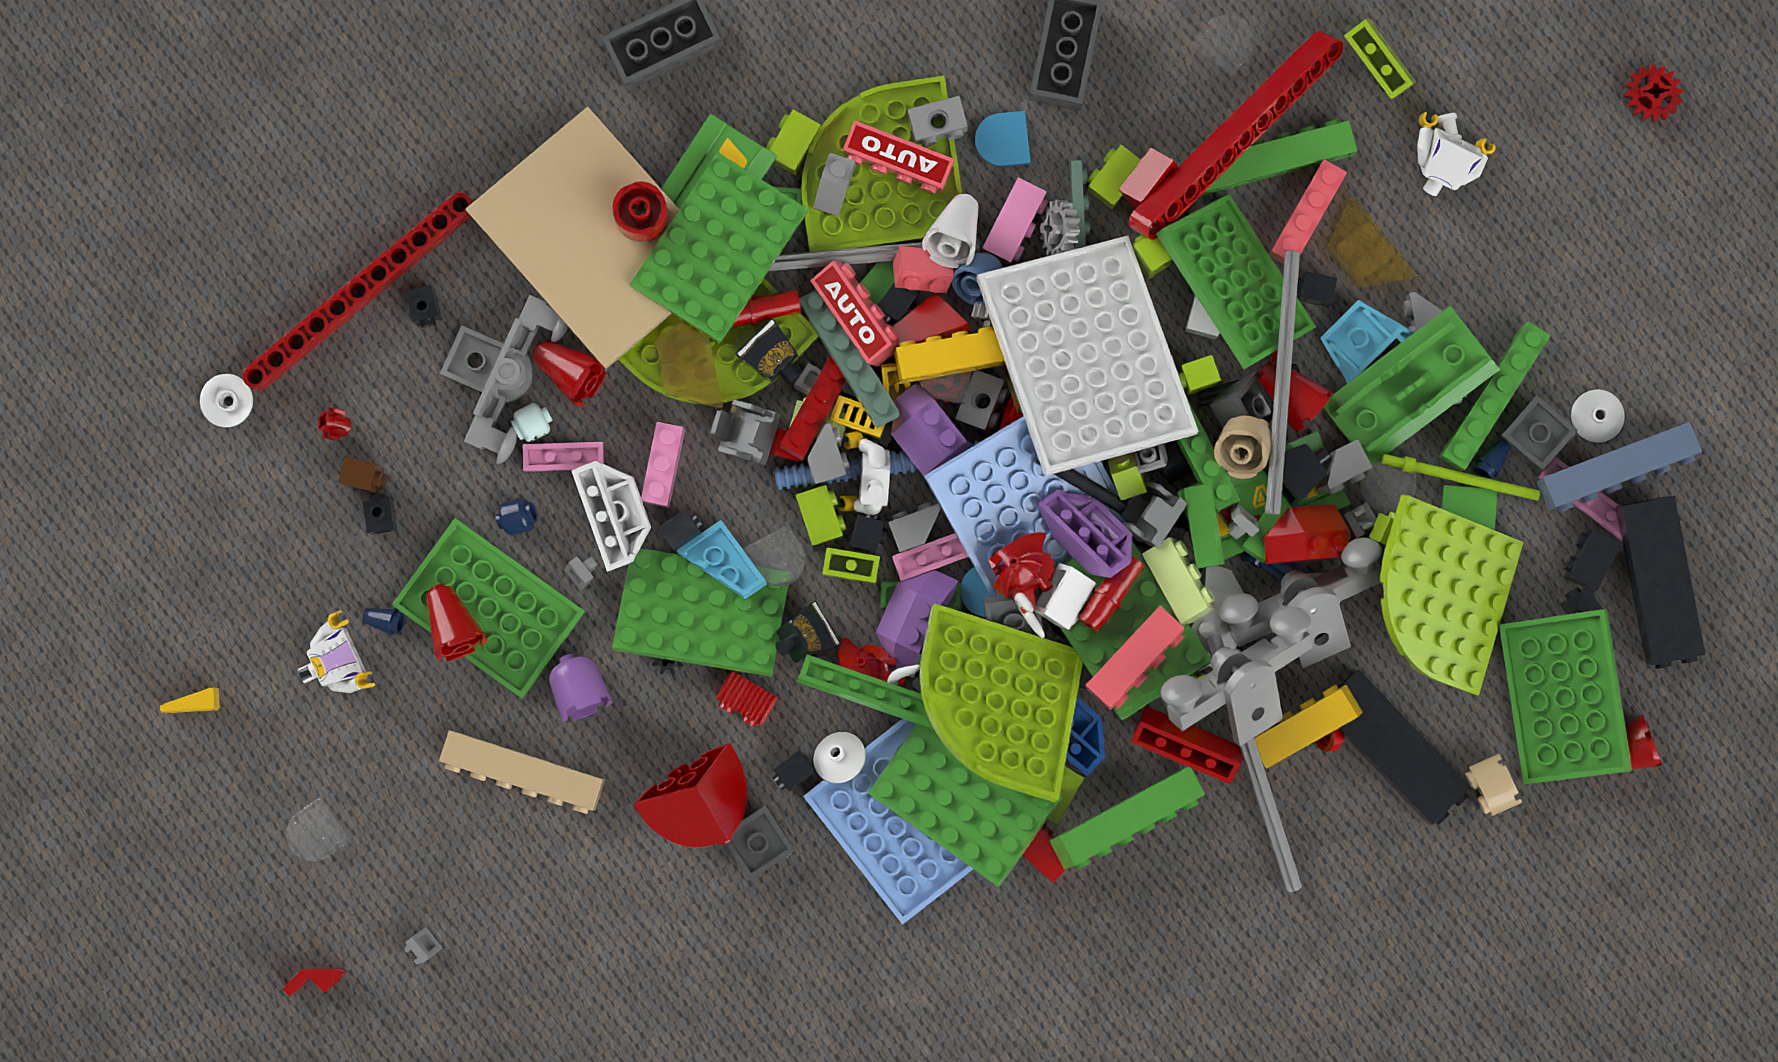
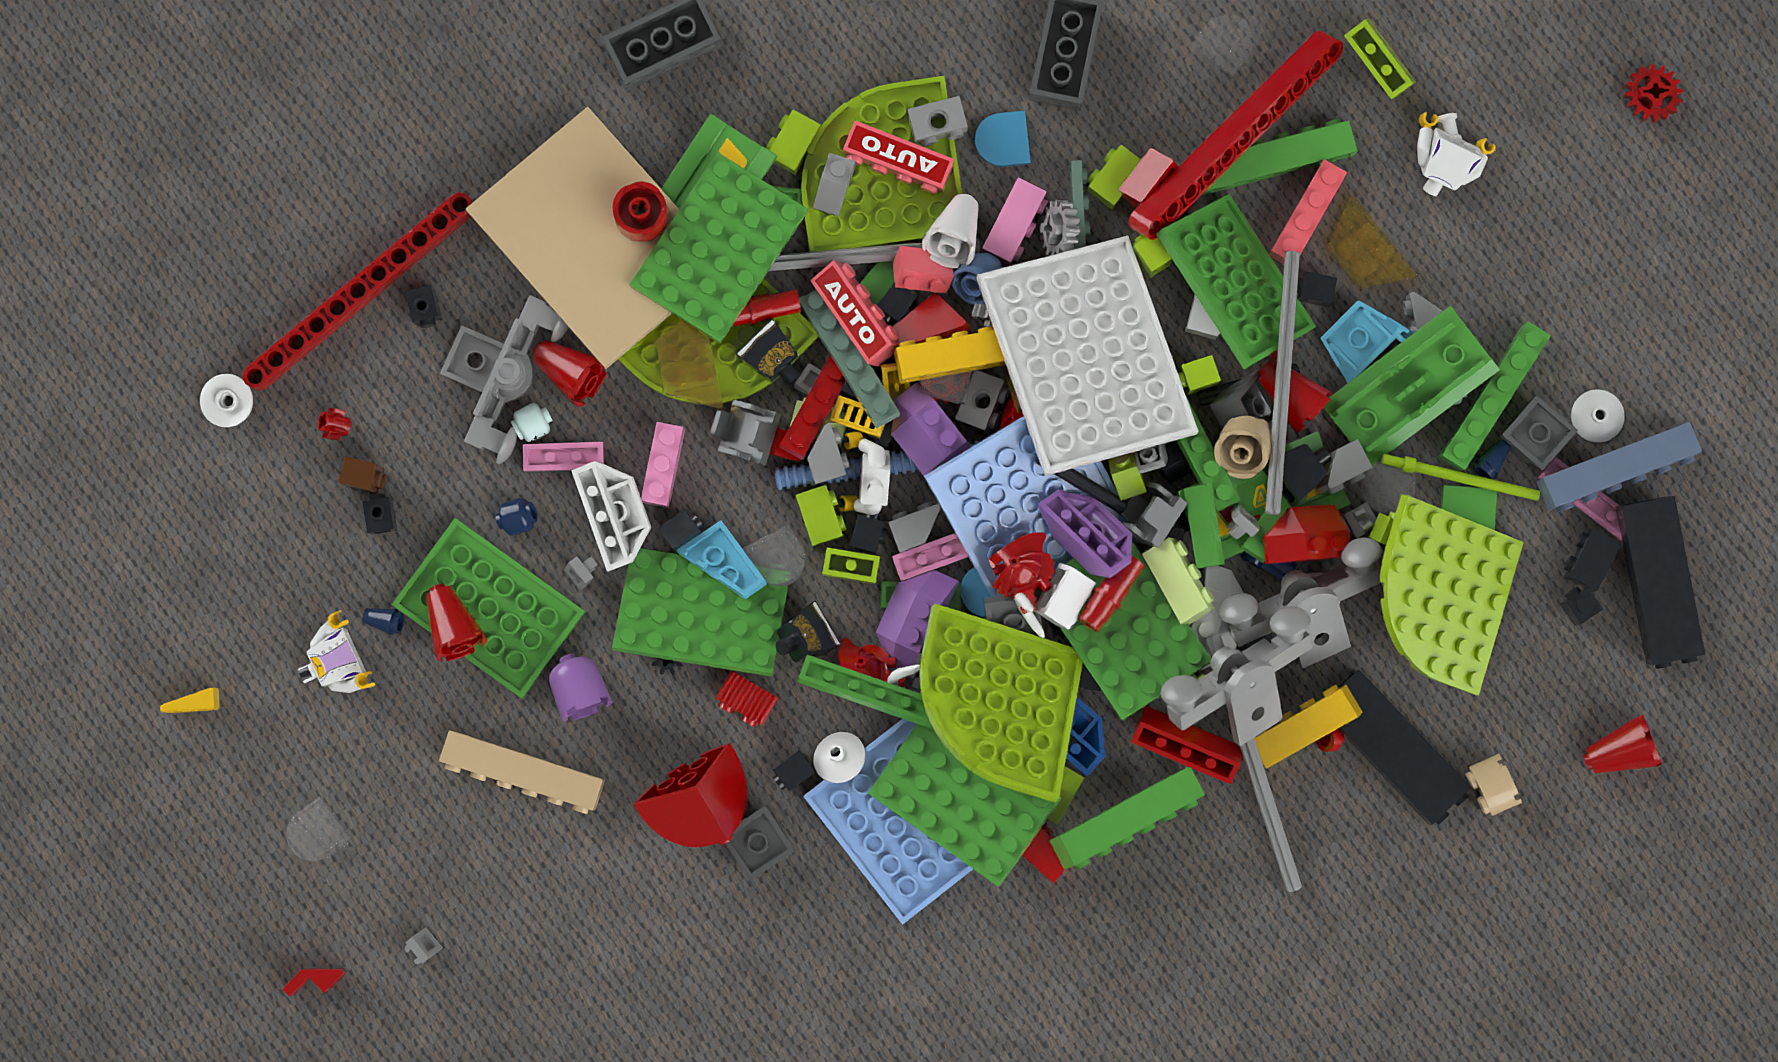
coral brick [1086,606,1185,710] -> none
bright green plate [1499,609,1632,784] -> none

